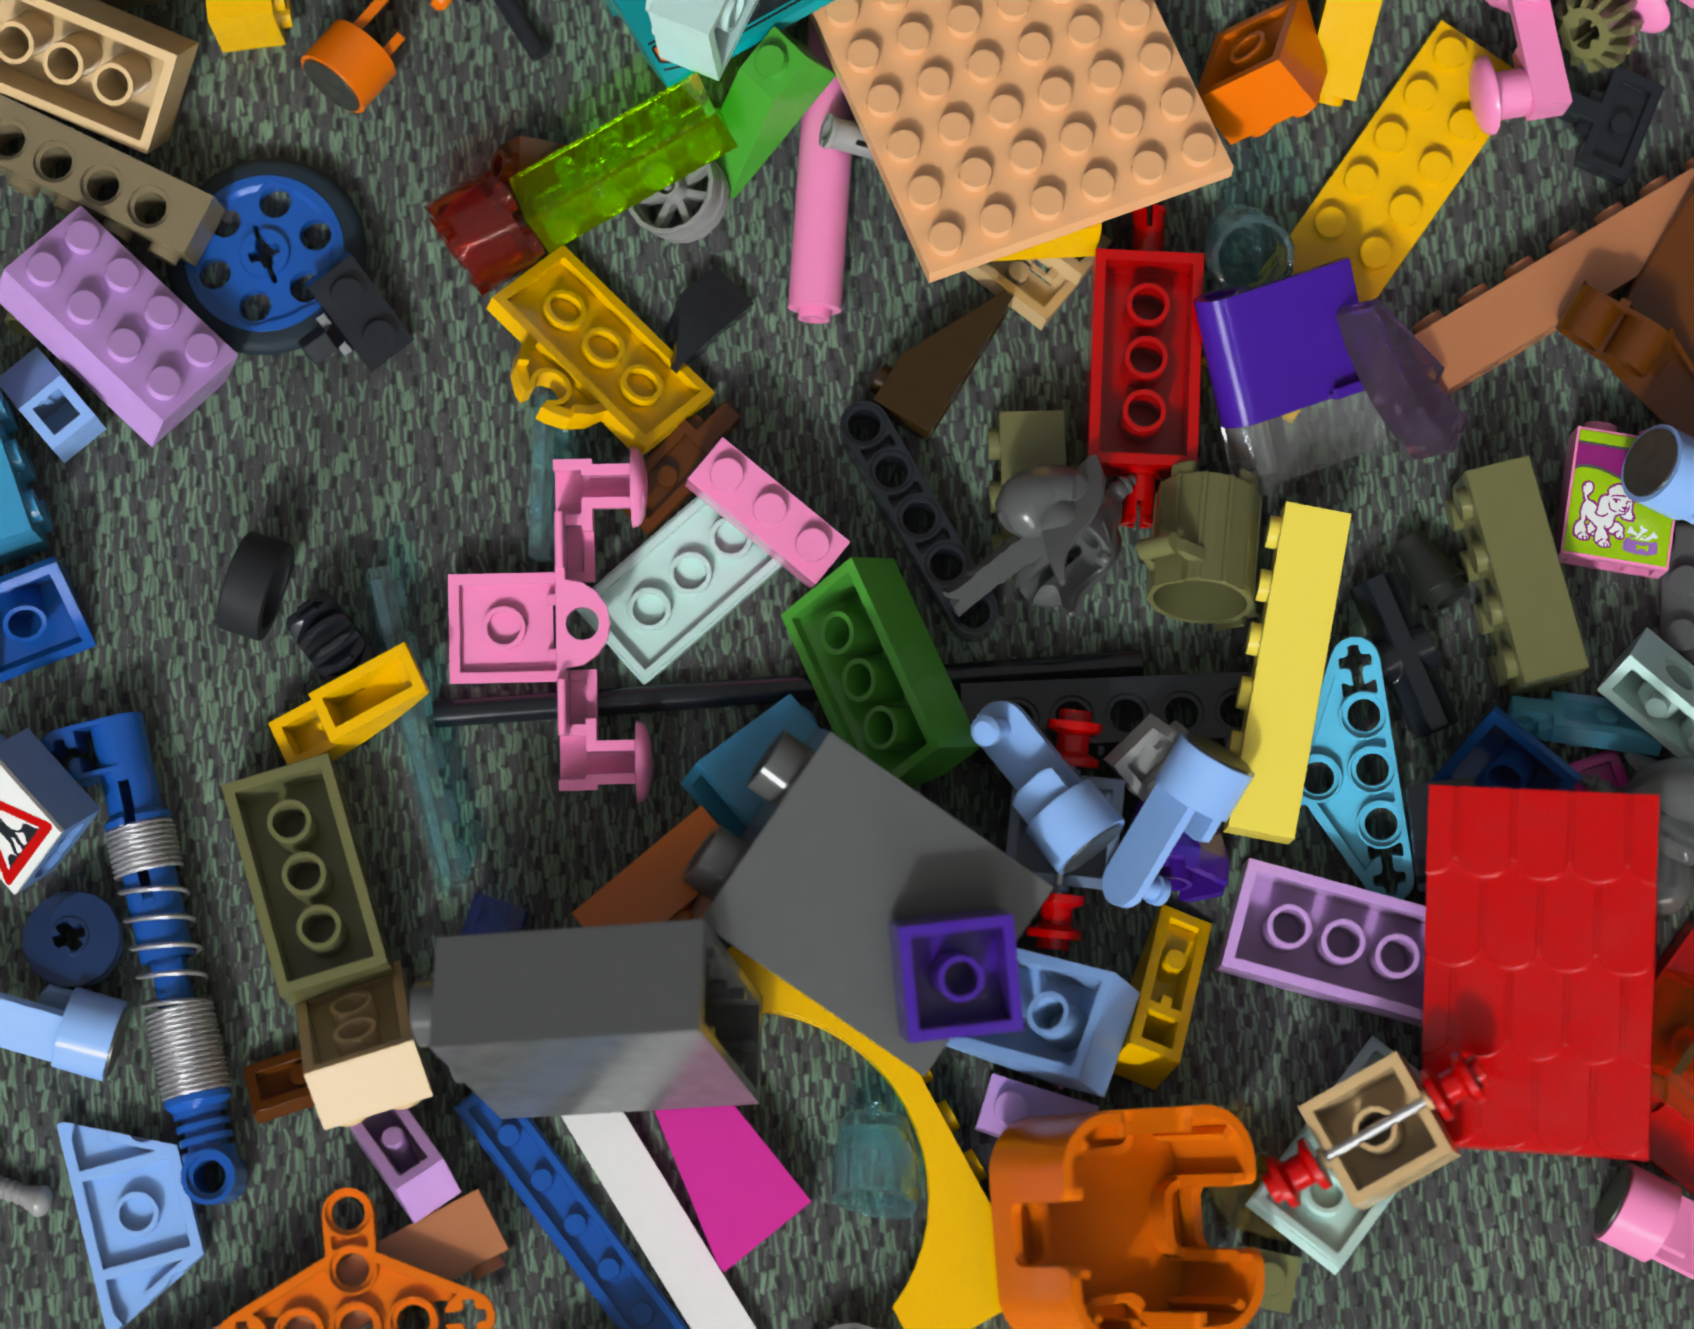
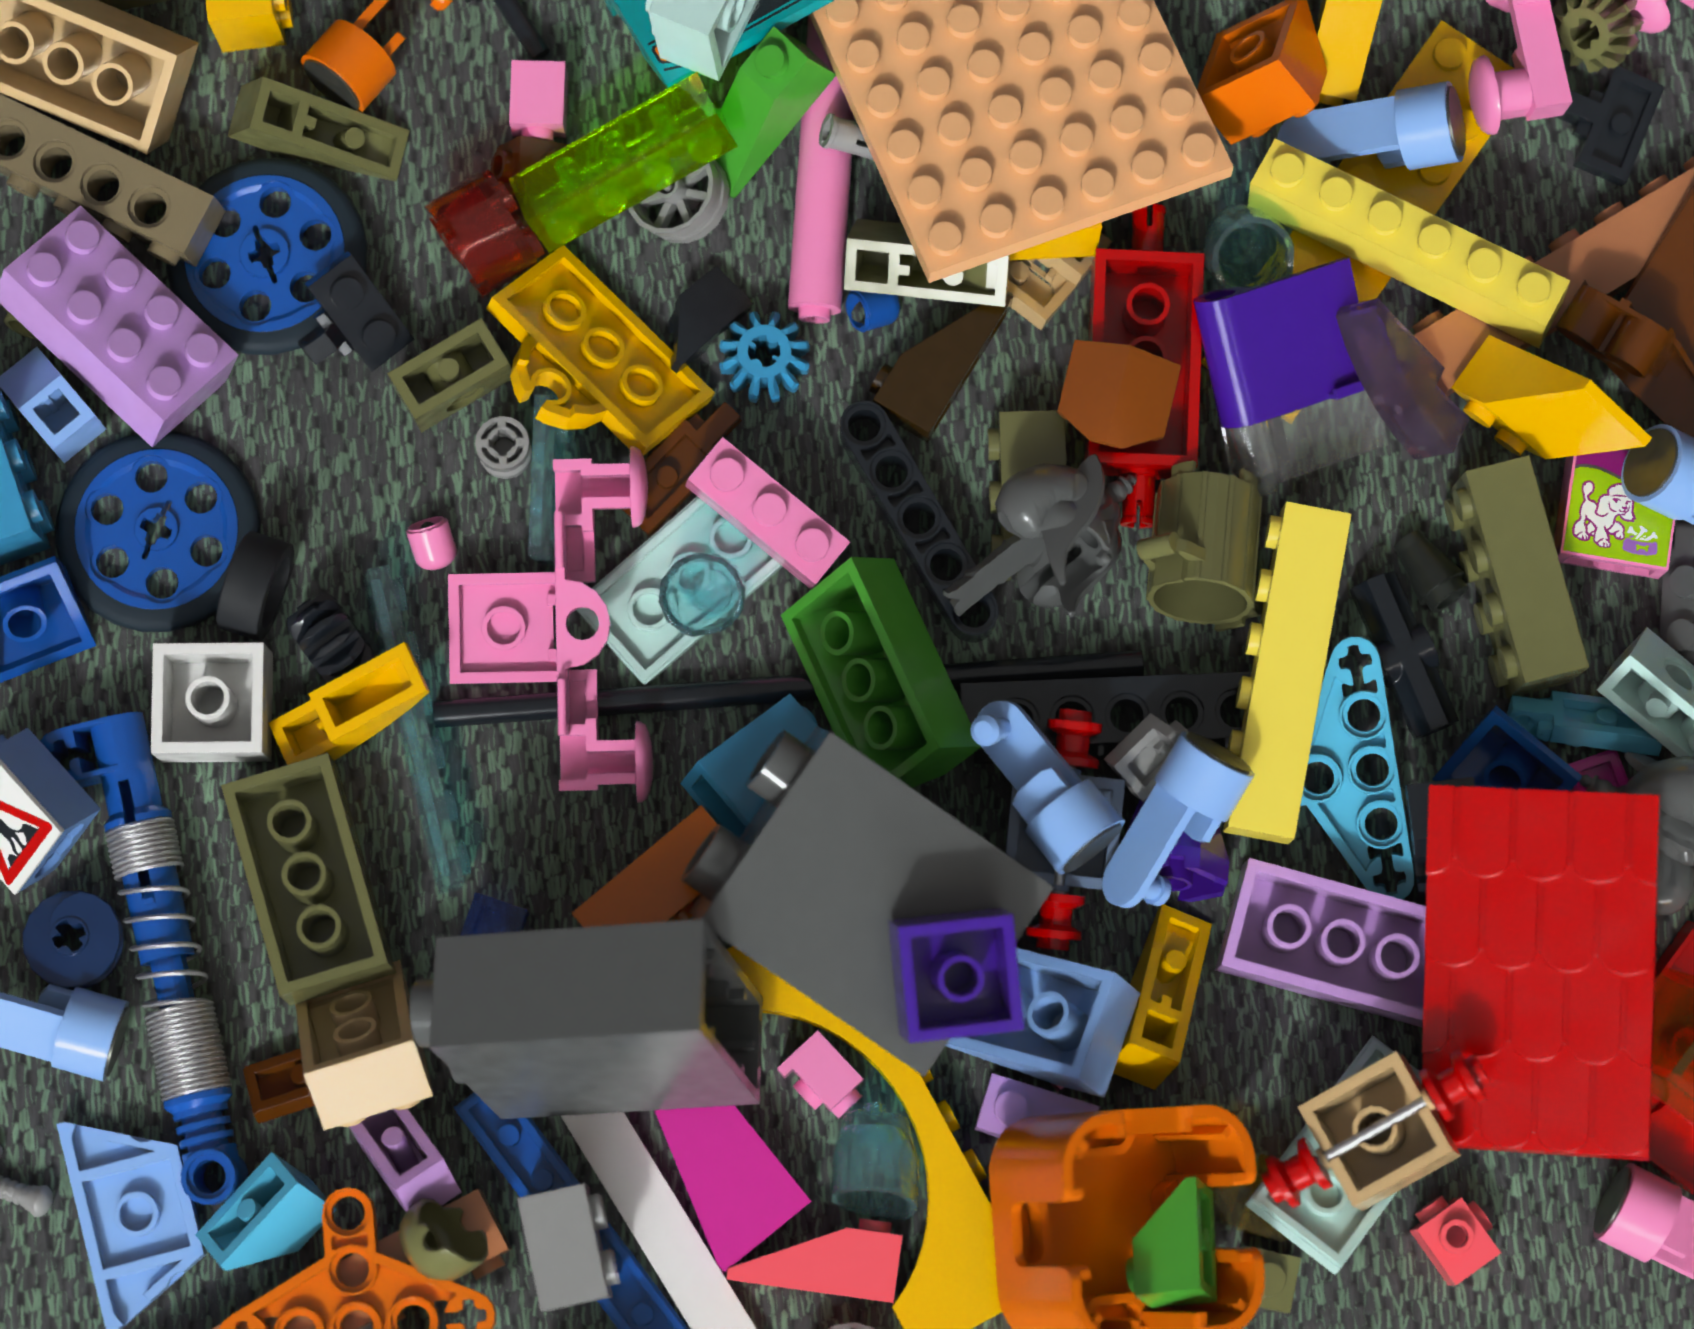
none -> blue wedge [55,431,261,632]
none -> white brick [151,642,273,763]
none -> medium azure slope [195,1152,337,1271]
none -> olive slope [228,76,410,181]
none -> olive brick [387,318,511,433]
none -> olive hair [399,1198,489,1281]
none -> bright pink piece [406,516,457,571]
none -> light grey wheel [475,416,533,479]
none -> bright pink brick [509,60,568,142]
none -> light grey brick [517,1183,621,1312]
none -> clear light blue hair [658,553,746,637]
none -> dark azure gear [719,311,809,403]
none -> coral slope [726,1218,903,1303]
none -> bright pink brick [777,1030,863,1119]
none -> slope [844,218,1010,307]
none -> blue piece [846,291,901,332]
none -> dark orange slope [1057,340,1181,449]
none -> bright green slope [1126,1177,1217,1309]
none -> light yellow brick [1248,138,1571,348]
none -> light blue piece [1277,81,1466,170]
none -> coral brick [1409,1195,1501,1286]
none -> yellow slope [1451,335,1652,460]

